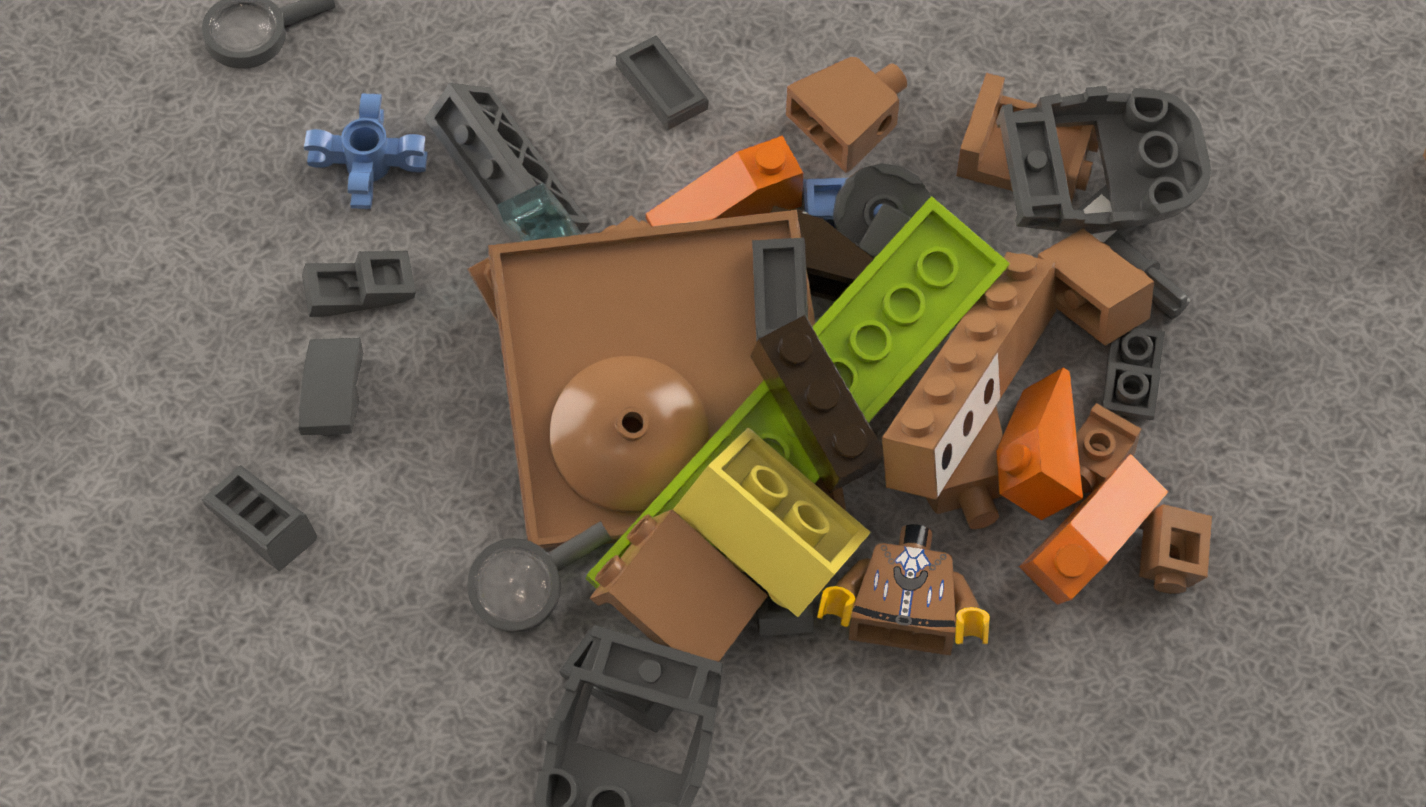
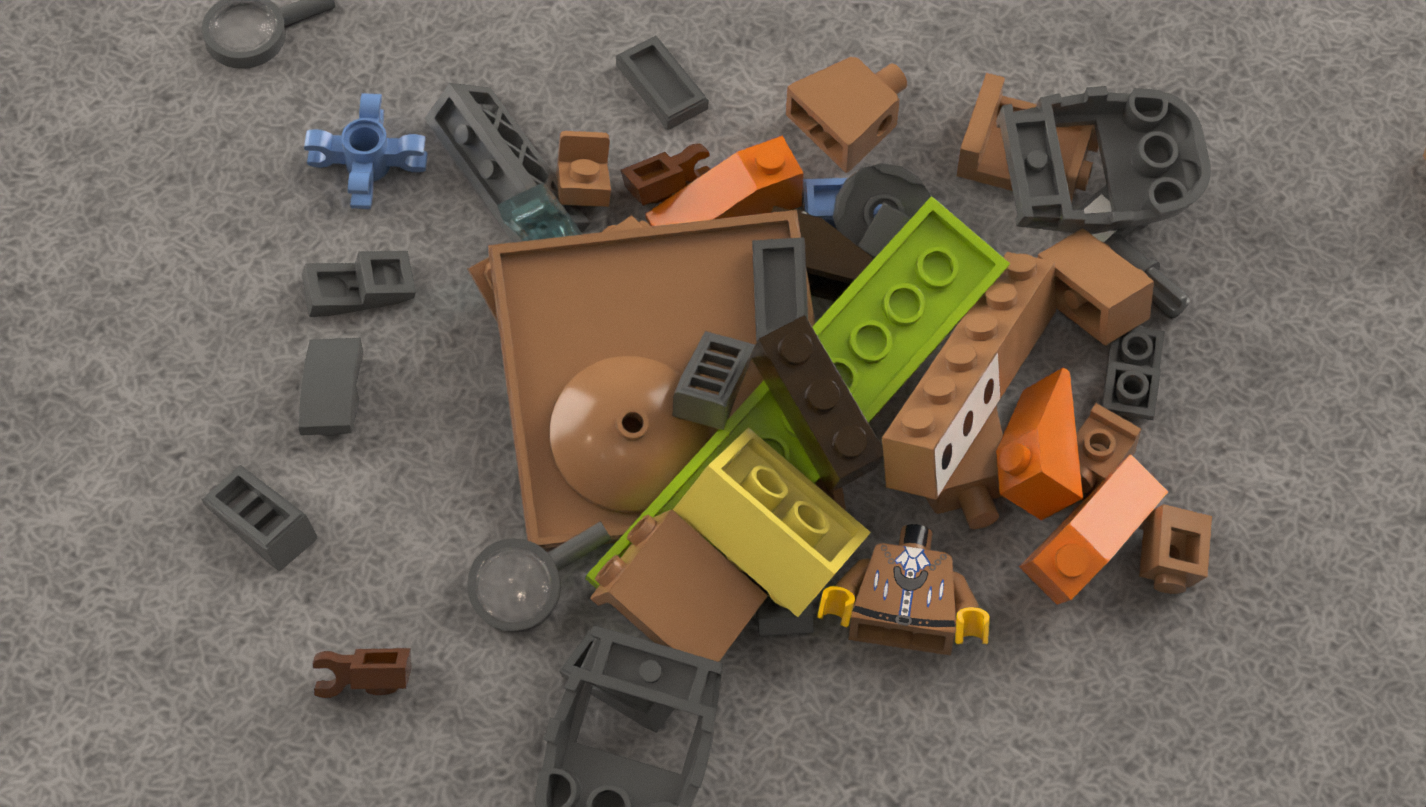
none -> reddish brown plate [313,648,411,698]
none -> medium nougat bracket [556,131,611,207]
none -> reddish brown plate [620,143,711,206]
none -> dark grey slope [672,331,755,430]

